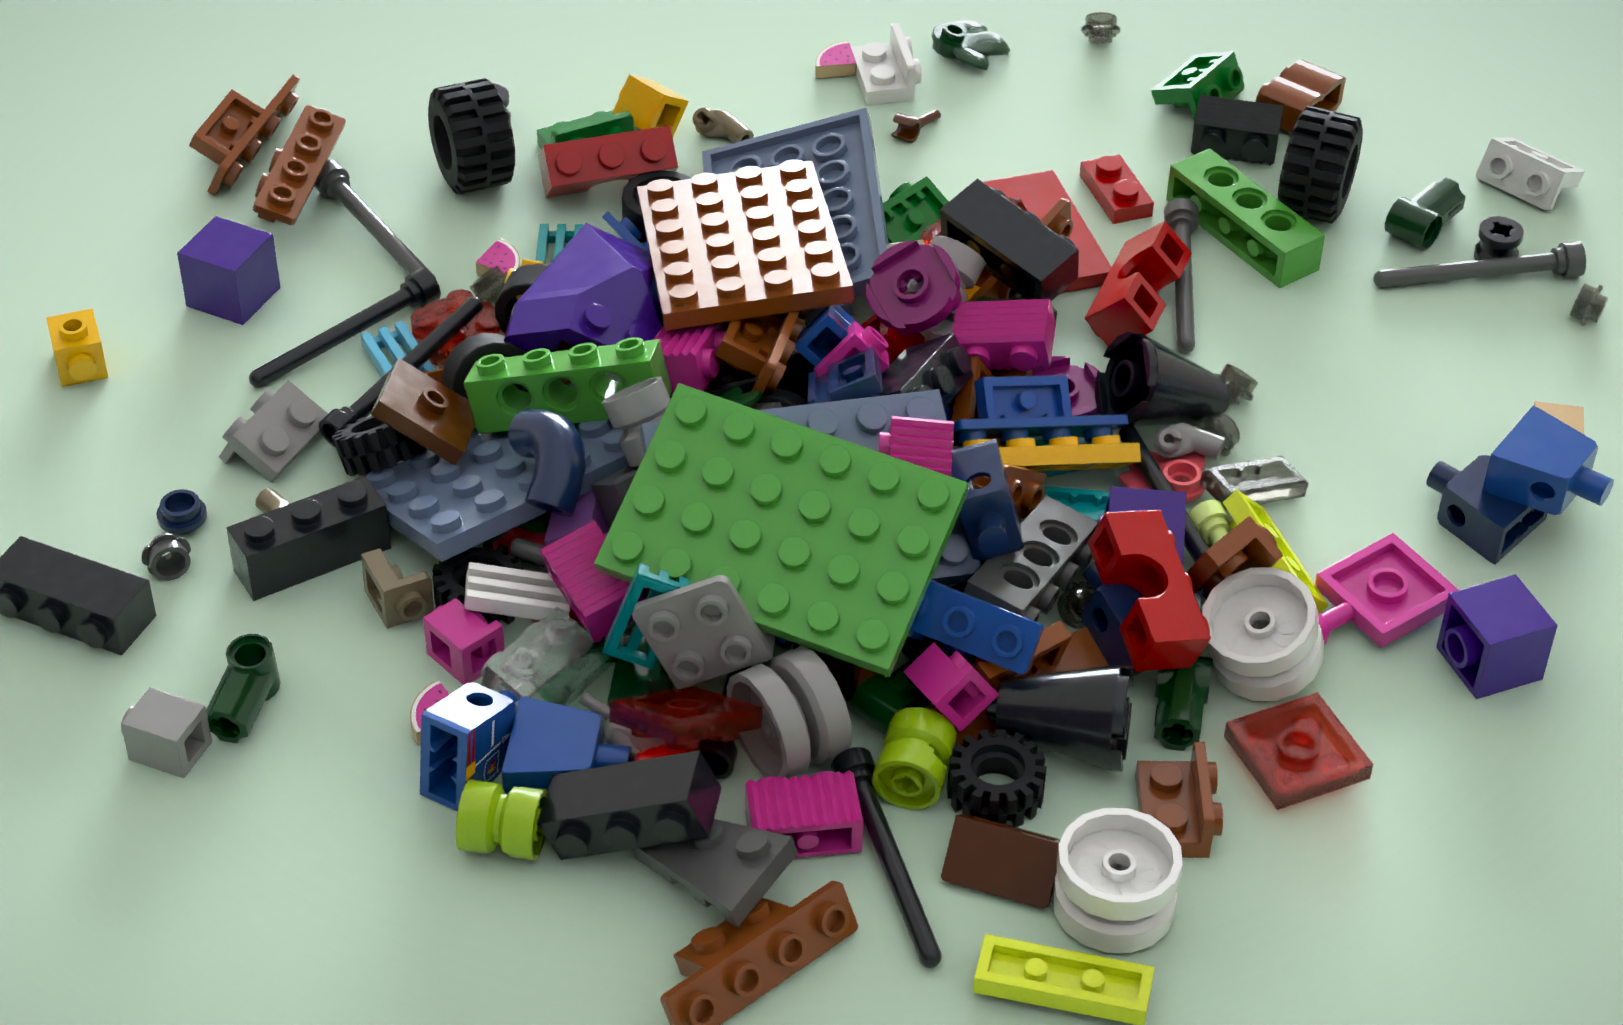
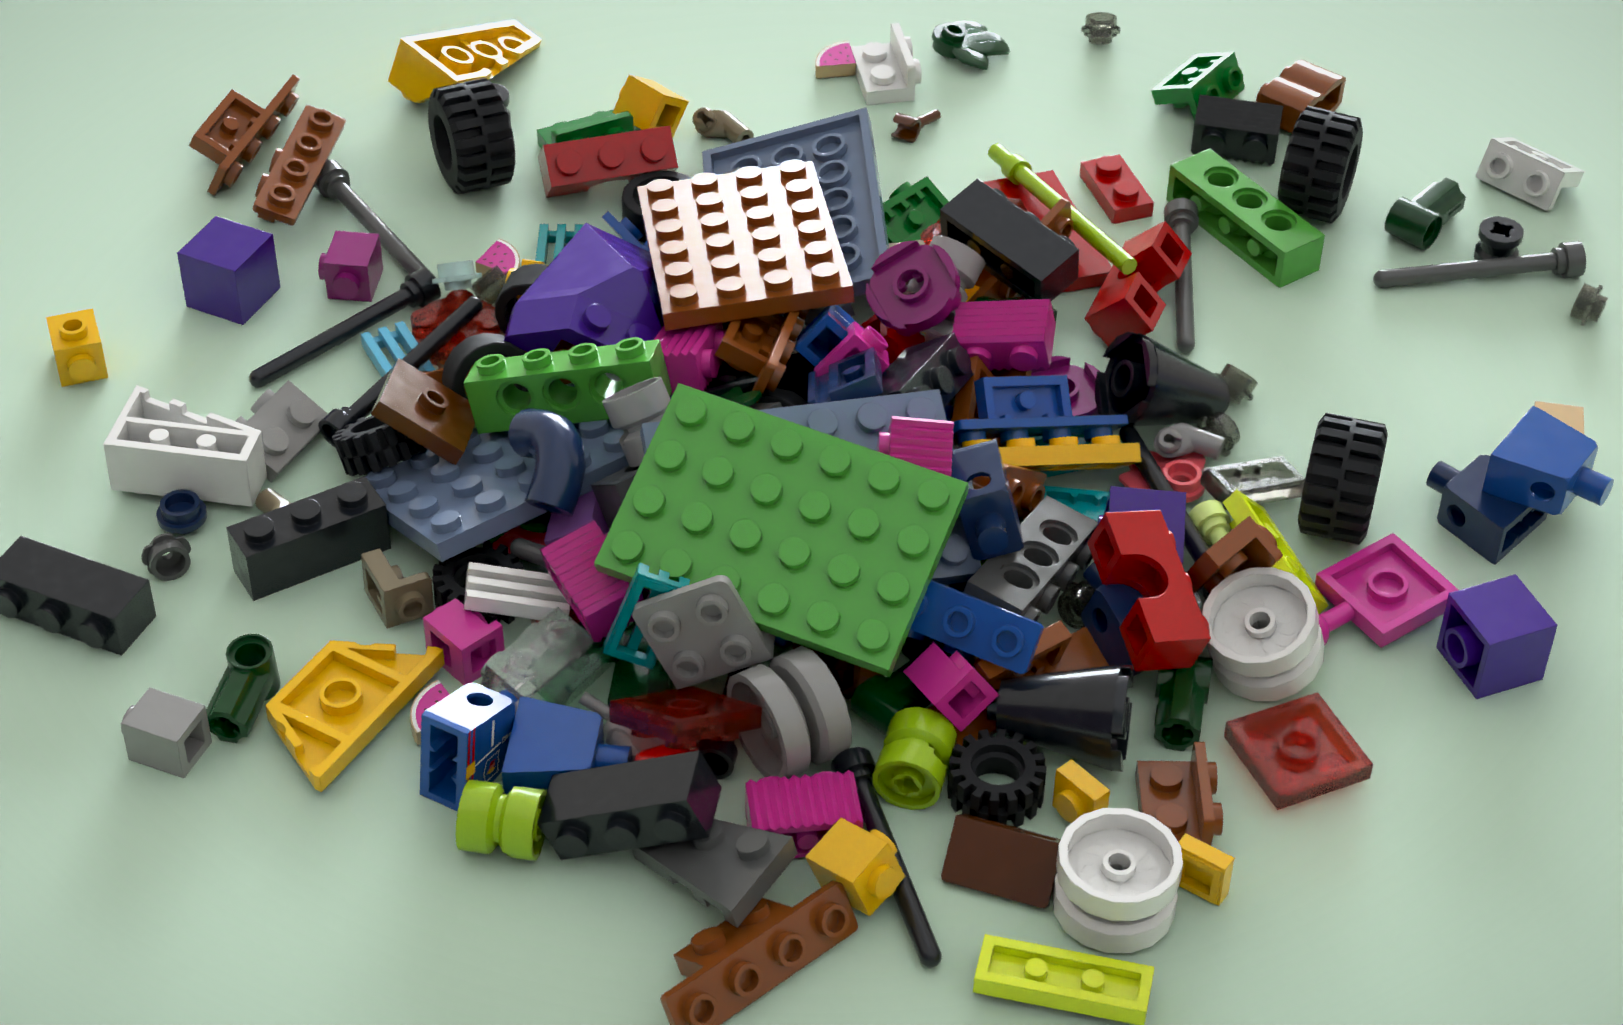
none -> white wedge [103,385,267,507]
none -> yellow wing [265,640,445,792]
none -> magenta brick [318,230,383,302]
none -> yellow wedge [388,20,542,103]
none -> light aqua plate [432,260,482,291]
none -> yellow brick [805,818,906,916]
none -> lime bar [988,143,1137,275]
none -> yellow plate [1052,759,1110,823]
none -> yellow tile [1179,833,1235,906]
none -> black tyre [1298,413,1388,545]

